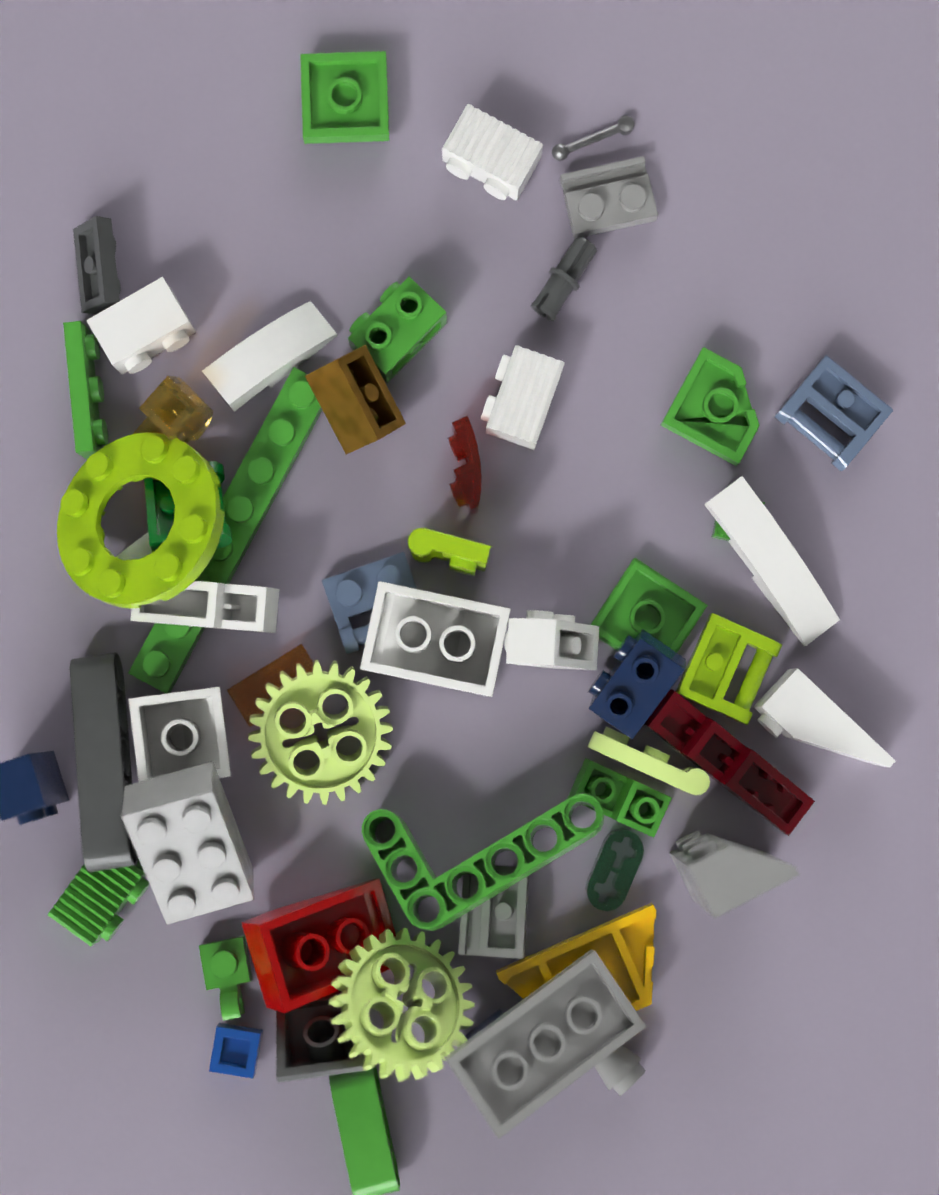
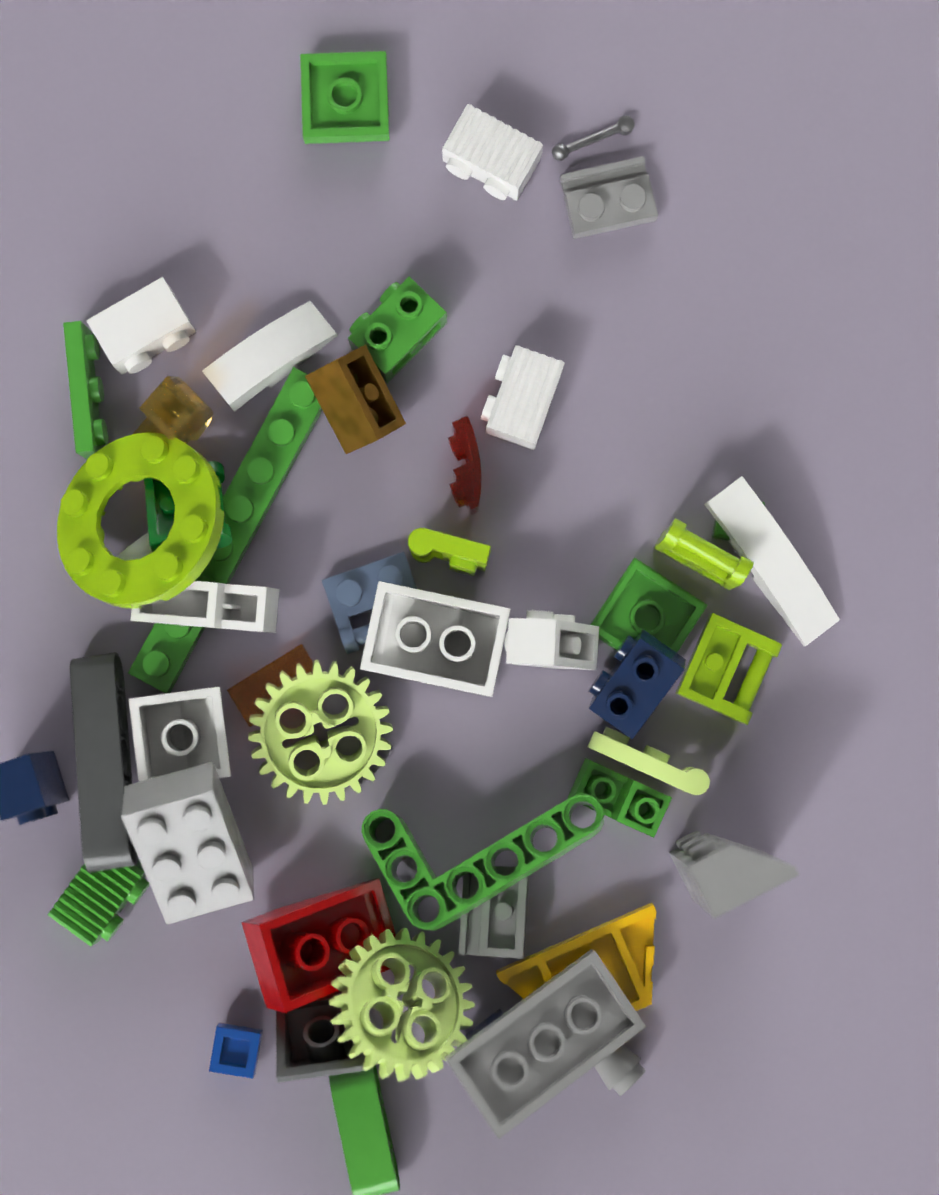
dark grey plate [73,216,121,314] -> none
bright green plate [199,935,253,1021] -> none
dark grey axle [531,237,597,321] -> none
clear green beam [585,828,644,911] -> none
dark red slope [644,689,815,836] -> none
bright green plate [660,347,760,466] -> none
white slope [753,668,896,768] -> none
sand blue plate [774,355,894,472] -> none
none -> lime plate [654,518,754,590]

